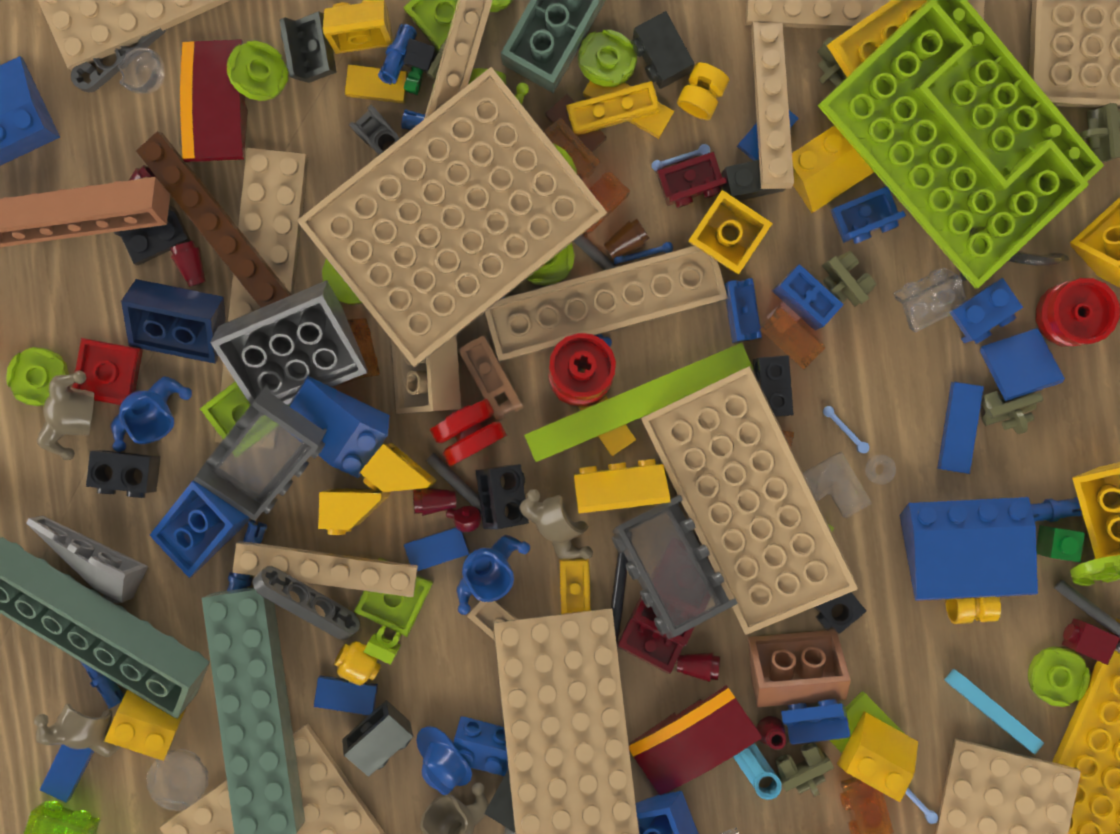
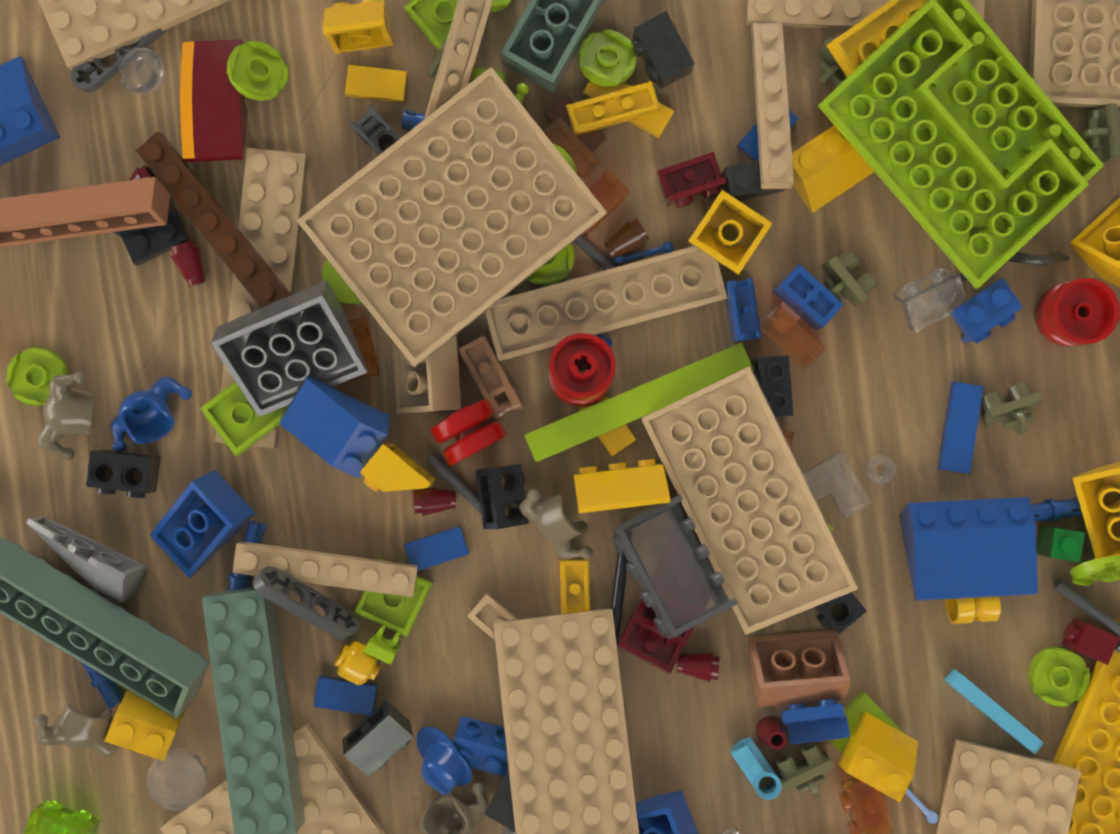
blue tile [40,744,94,803] -> none
red tile [72,338,143,405] -> none
dark blue slope [121,279,226,364] -> none
window [194,385,327,521] -> none
pearl dark grey bracket [279,11,337,83] -> none
yellow slope [318,488,390,535] -> none
blue pin [378,24,417,85] -> none
black piece [403,39,439,95] -> none
dark red piece [446,506,481,532] -> none
blue piece [456,535,530,615] -> none
dark red slope [628,685,762,795] -> none
light blue hinge [651,144,710,172] -> none
yellow wheel [677,62,730,120] -> none
light blue hinge [823,406,869,453] -> none
blue bracket [830,186,906,244] -> none
blue tile [980,328,1065,402] -> none

